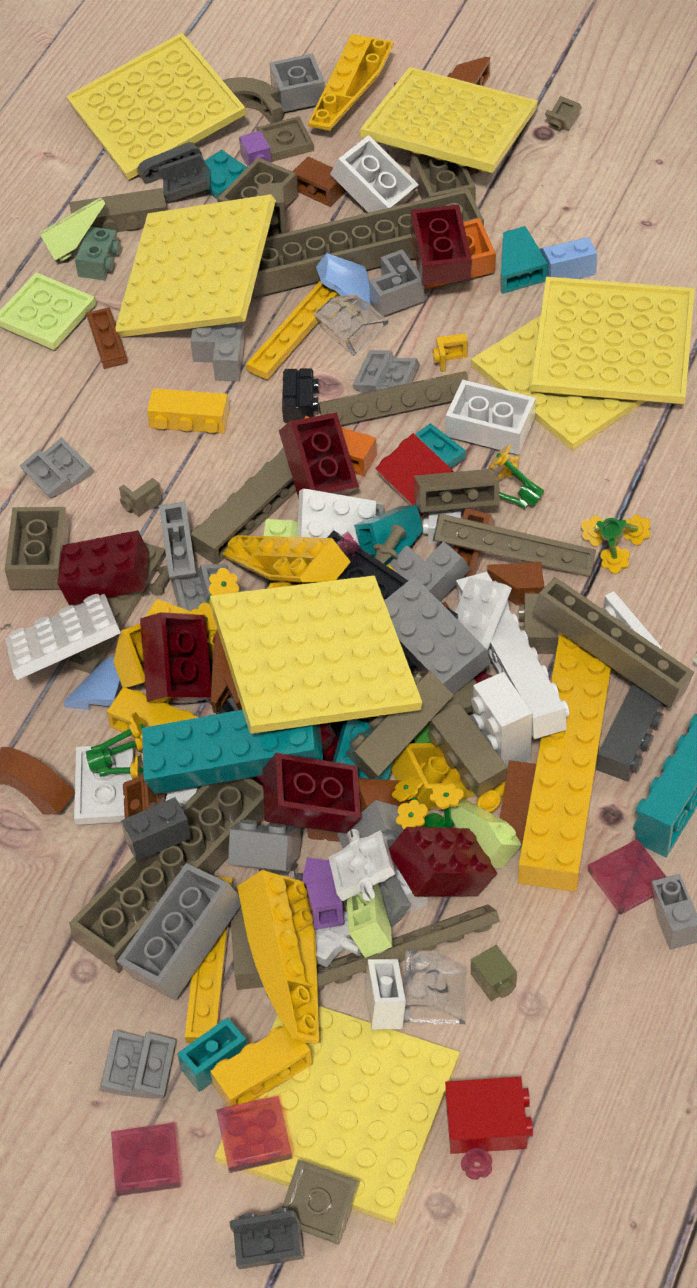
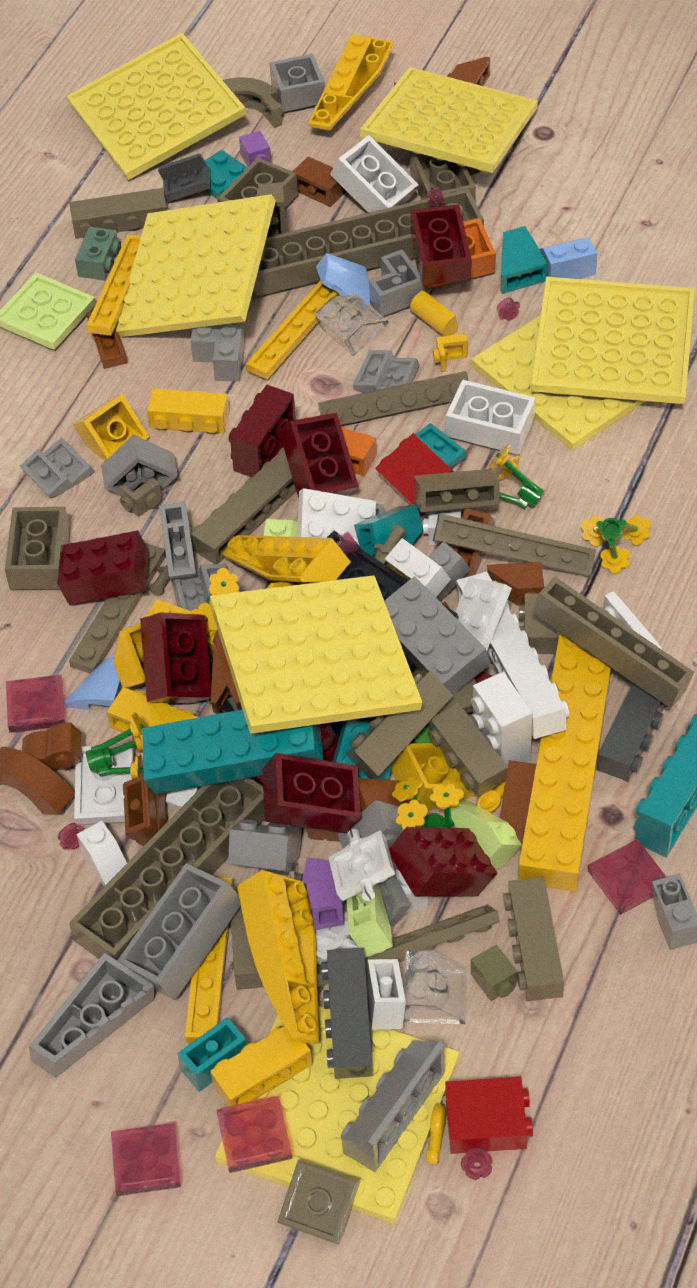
white plate [5,594,121,680] -> none
yellowish green slope [39,197,105,261] -> none
light grey slope [99,1030,176,1098] -> none
dark grey brick [121,797,191,862] -> none
dark grey beam [137,142,202,183] -> none
dark grey bracket [230,1208,303,1270] -> none
dark tan tile [256,116,314,162] -> none
black brick [282,368,319,423] -> none
dark tan bracket [545,96,582,131] -> none
none -> clear pink plate [6,675,65,733]
none -> dark orange brick [22,722,81,771]
none -> light grey wedge [29,953,154,1078]
none -> clear pink plate [58,823,85,850]
none -> yellow slope [72,394,150,461]
none -> white slope [76,821,127,886]
none -> yellow plate [87,234,141,336]
none -> light grey brick [101,435,178,495]
none -> dark red brick [229,384,296,477]
none -> dark grey brick [321,947,373,1079]
none -> light grey slope [341,1040,445,1172]
none -> white brick [385,538,451,597]
none -> yellow brick [410,290,458,336]
none -> yellow piece [426,1103,447,1165]
none -> clear pink plate [427,186,445,207]
none -> clear pink plate [497,297,520,320]
none -> dark tan brick [503,877,564,1001]

